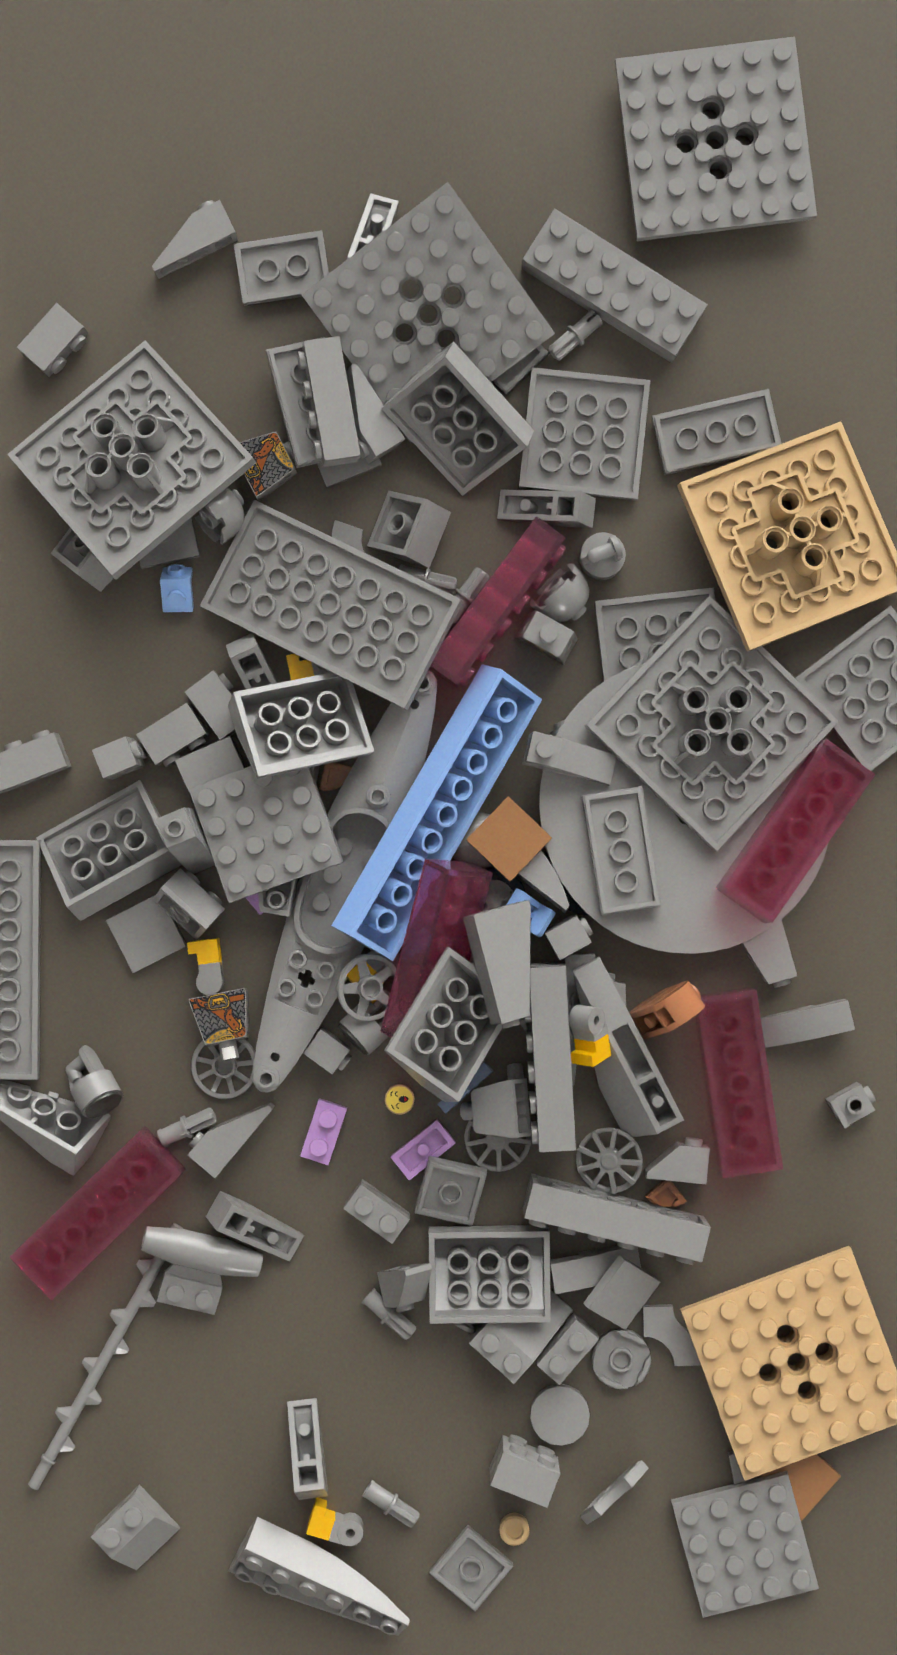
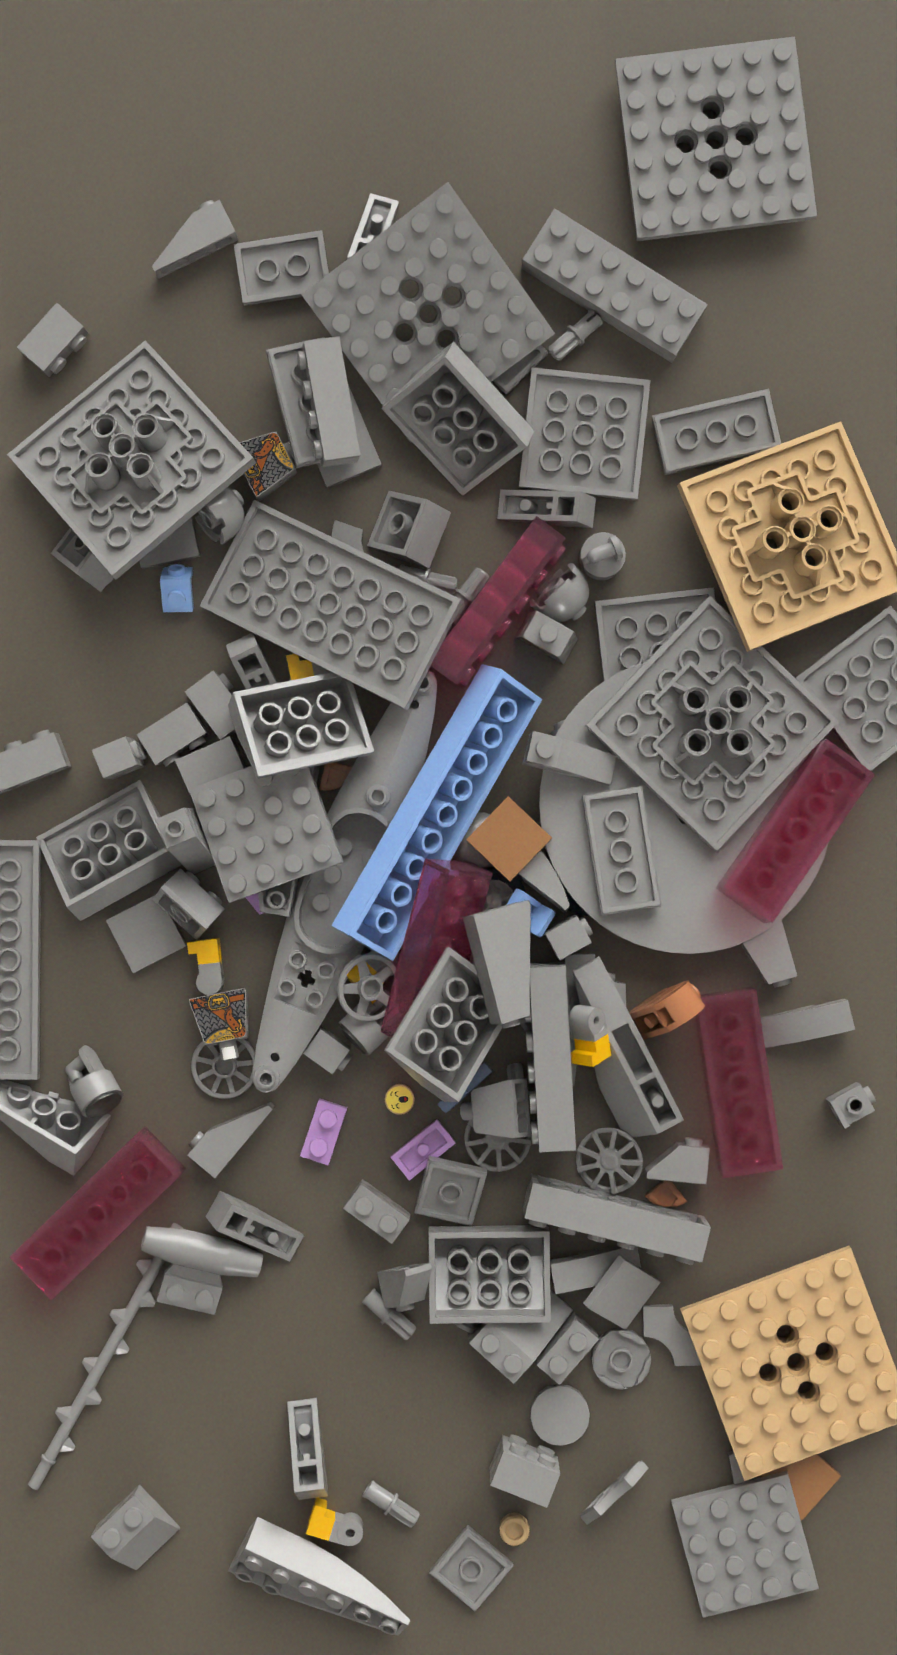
light grey axle [157,1107,217,1147] -> none
light grey slope [346,362,405,464] -> none

